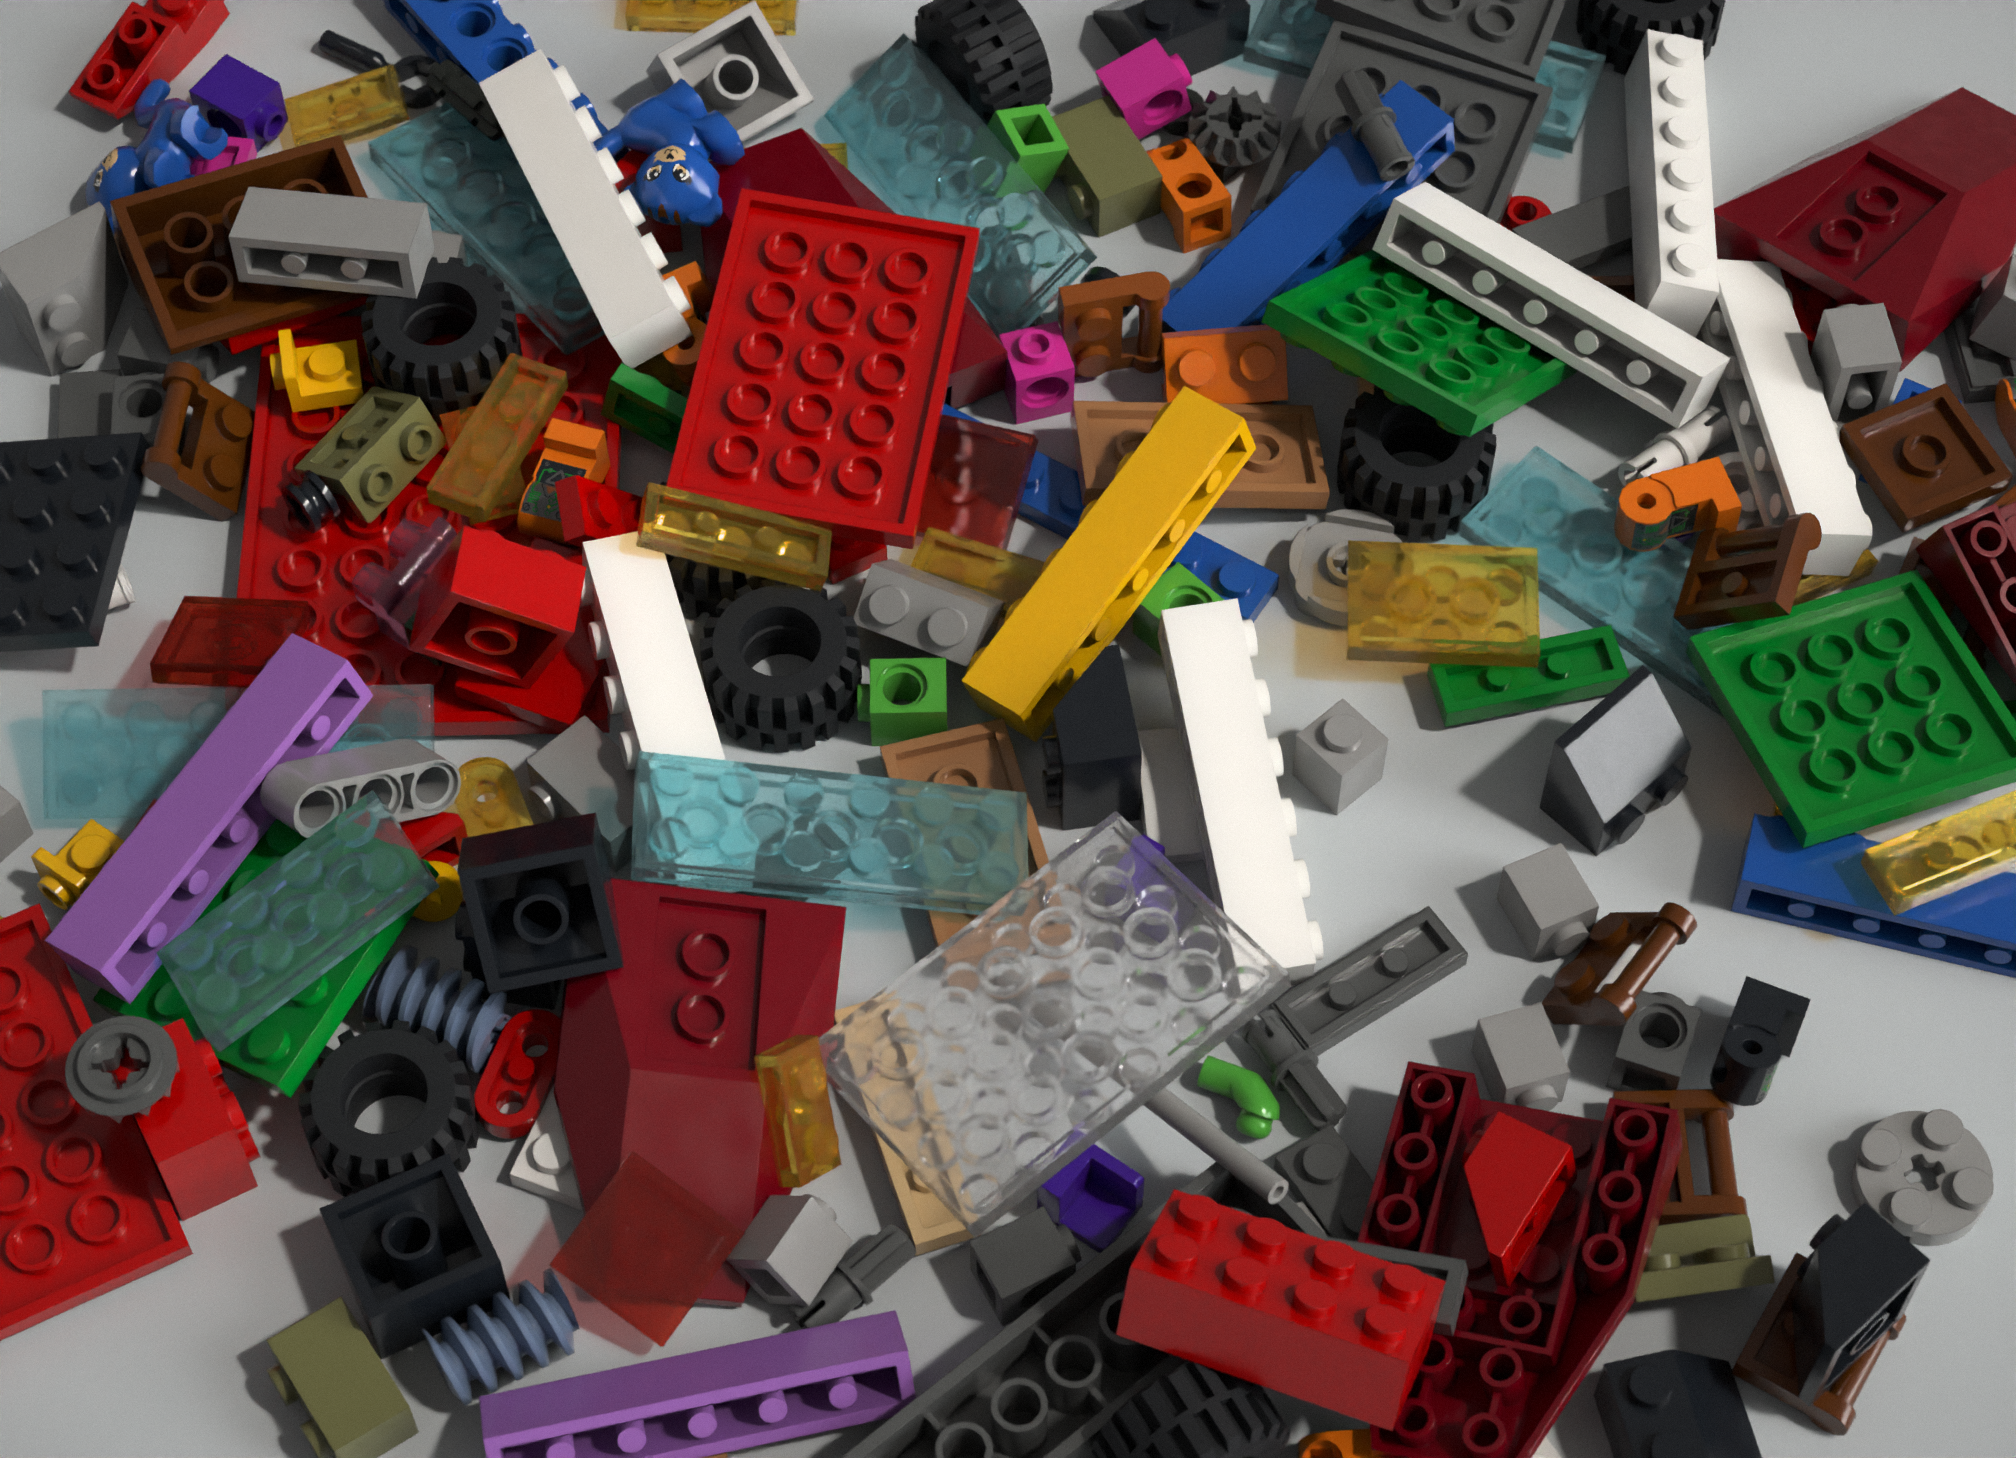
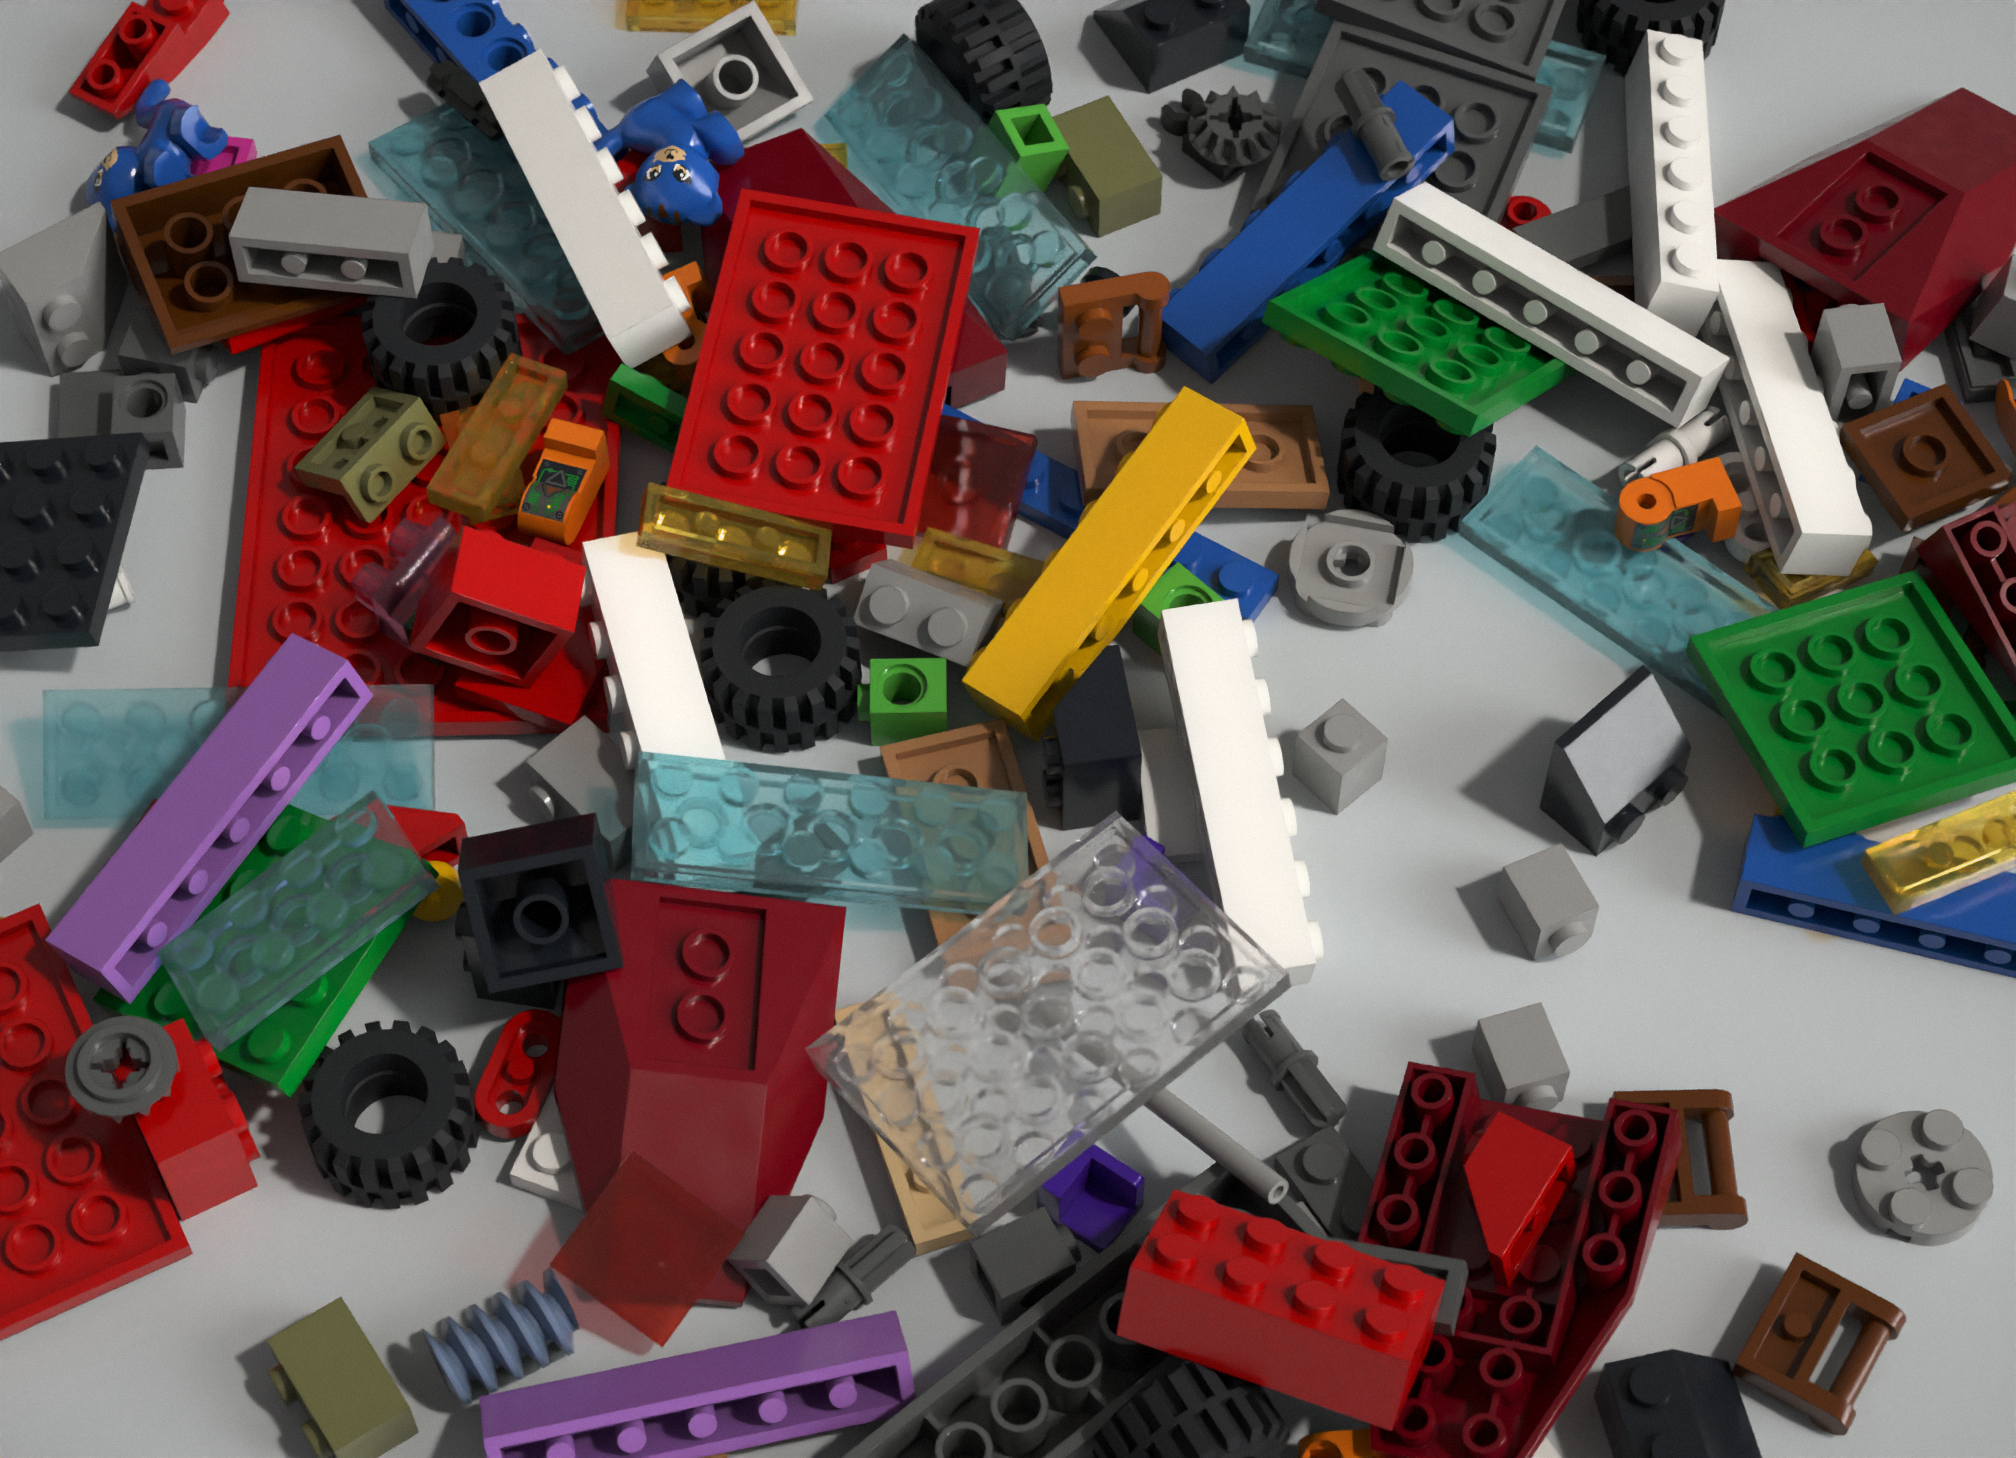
yellow bracket [31,819,124,910] -> none
reddish brown plate [141,361,255,522] -> none
clear red tile [150,596,311,688] -> none
dark purple brick [189,54,289,153] -> none
light grey beam [260,739,461,839] -> none
yellow bracket [270,329,365,413] -> none
black bush [281,470,340,533] -> none
clear yellow plate [284,64,410,147] -> none
black piece [319,30,441,109] -> none
black slope [319,1153,511,1359] -> none
sand blue piece [363,944,512,1074] -> none
clear yellow plate [454,757,533,837] -> none
red plate [555,475,649,547] -> none
clear yellow plate [755,1035,842,1188] -> none
dark pink brick [999,321,1075,425] -> none
dark pink brick [1095,38,1192,140] -> none
orange leg [1146,138,1232,254] -> none
orange bracket [1161,325,1288,404] -> none
bright green arm [1197,1055,1280,1139] -> none
dark grey tile [1268,906,1468,1056] -> none
clear yellow plate [1346,540,1540,668] -> none
green plate [1427,625,1630,727] -> none
reddish brown plate [1541,902,1697,1026] -> none
dark grey brick [1606,990,1702,1091] -> none
olive bracket [1634,1214,1775,1302] -> none
reddish brown plate [1673,513,1822,630] -> none
black leg [1710,976,1811,1106] -> none
black slope [1792,1202,1931,1407] -> none

